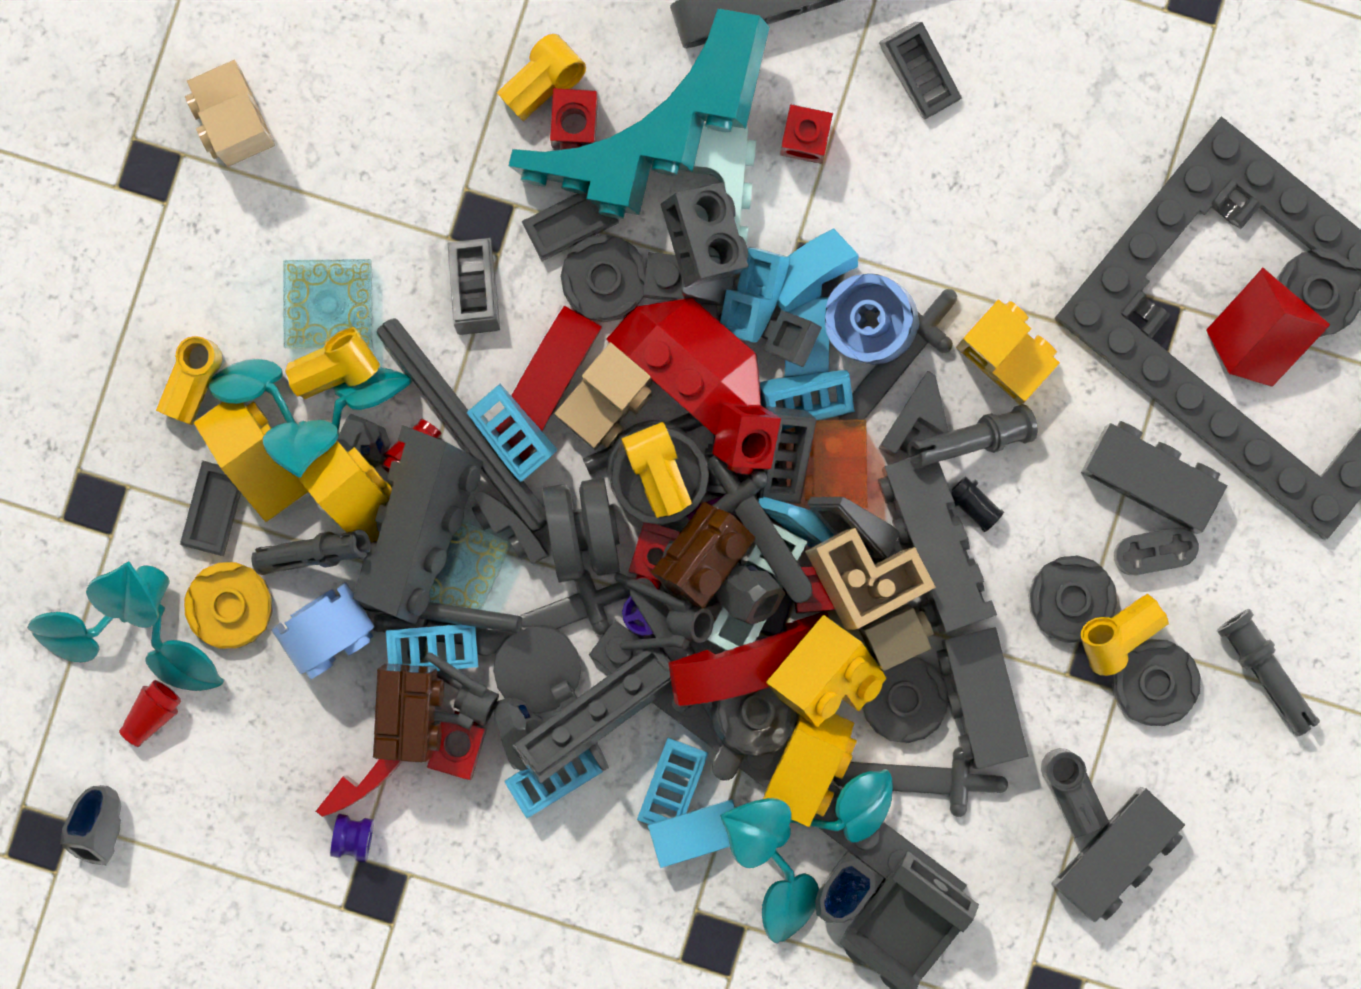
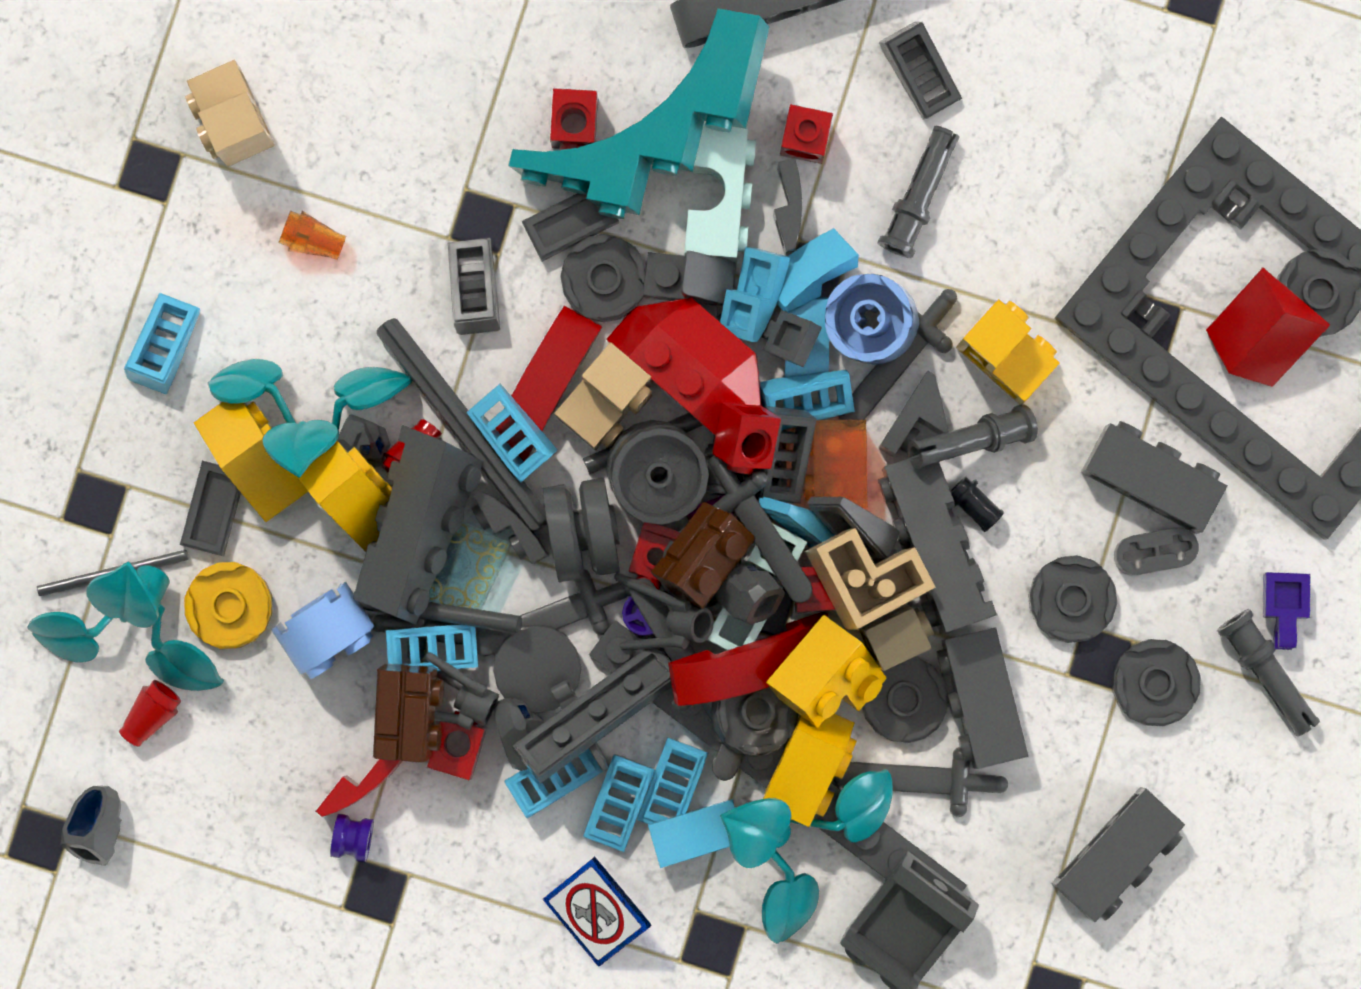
yellow piece [156,336,223,425] -> none
dark grey pin [251,529,371,575] -> none
clear light blue plate [283,259,373,349] -> none
yellow piece [285,327,380,399] -> none
yellow piece [496,34,586,122] -> none
yellow piece [621,422,692,518] -> none
dark grey brick [660,182,748,288] -> none
rock [815,850,884,923] -> none
dark grey piece [1041,748,1109,838] -> none
yellow piece [1081,594,1169,676] -> none
none -> dark grey axle [37,550,189,596]
none -> medium azure slope [124,293,200,394]
none -> clear orange cone [278,210,346,260]
none -> piece [542,856,652,967]
none -> medium azure slope [583,754,655,852]
none -> dark grey slope [773,158,802,256]
none -> dark grey pin [877,126,960,258]
none -> dark purple plate [1263,572,1310,650]

